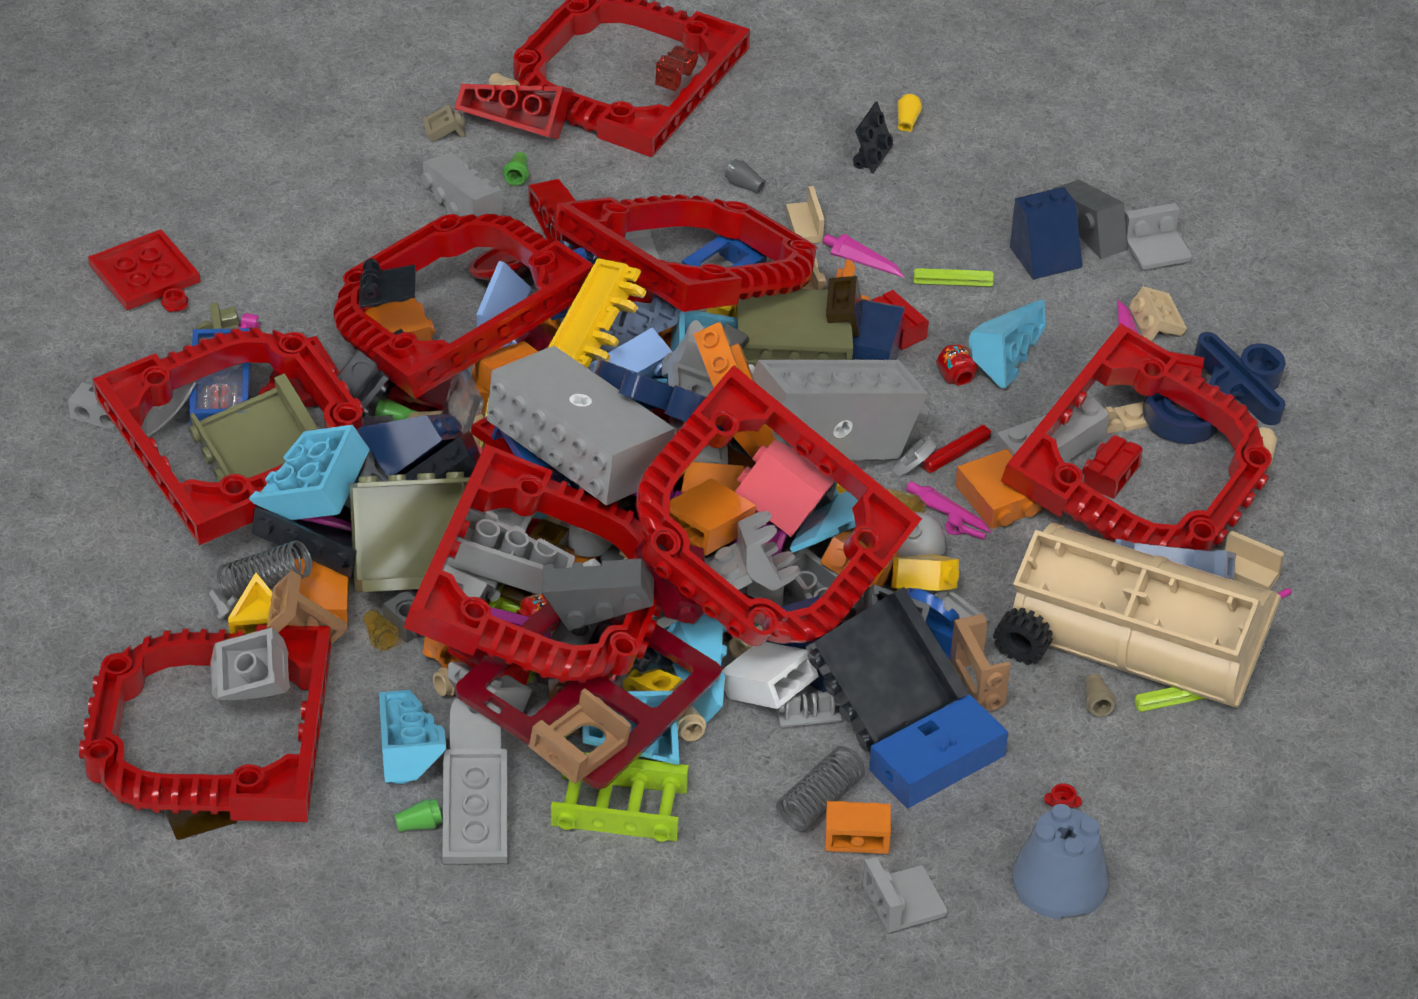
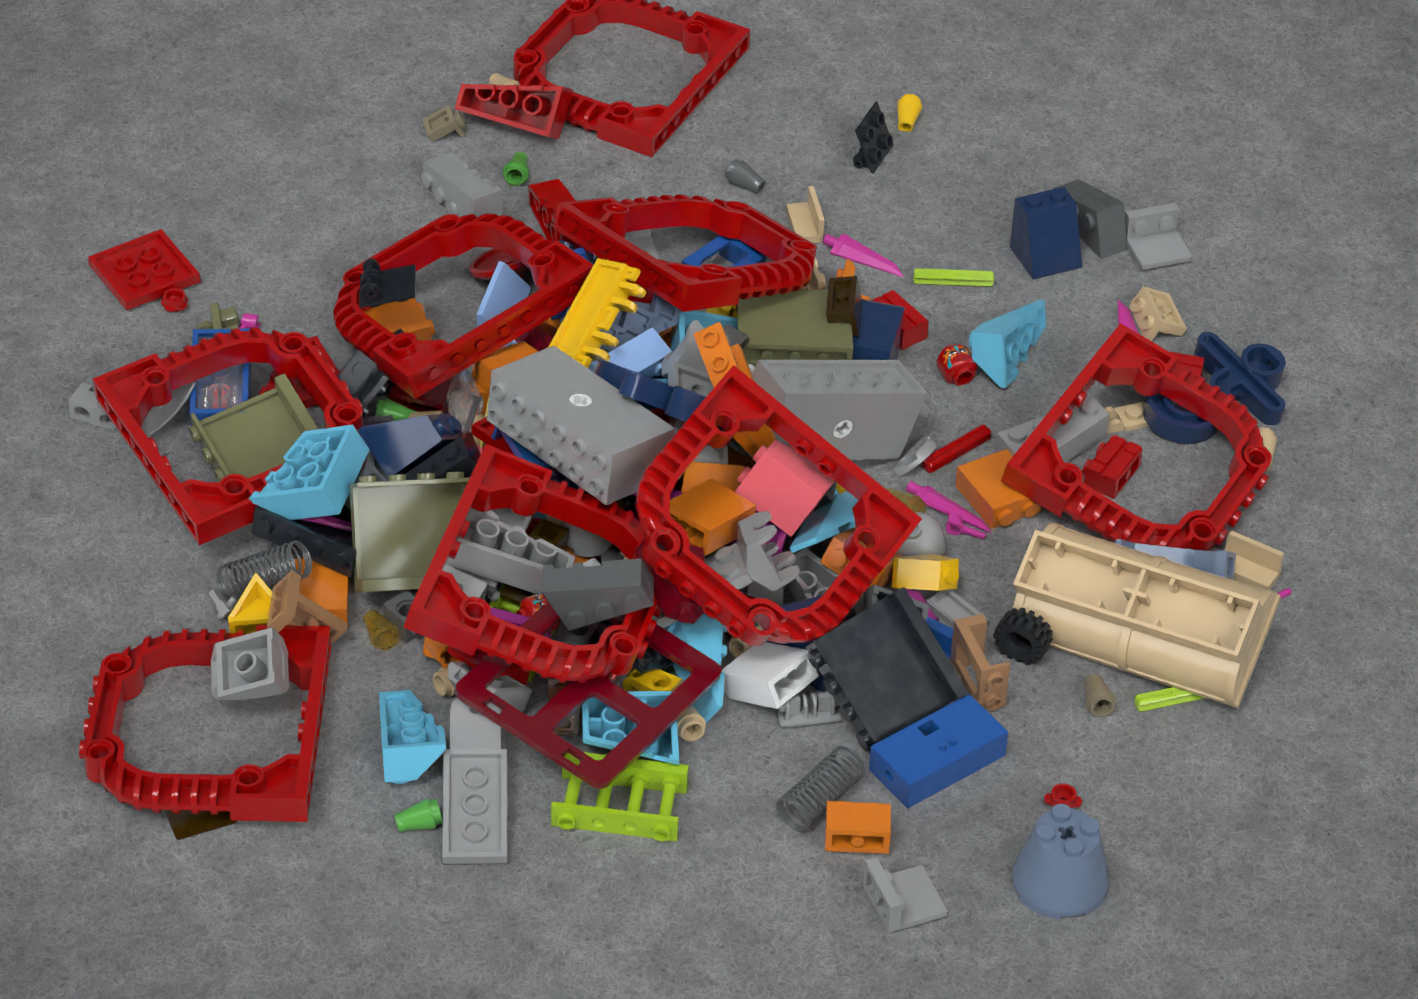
medium nougat panel [529,688,631,784] -> none
clear red leg [655,45,698,92] -> none
blue tile [906,587,959,628] -> none

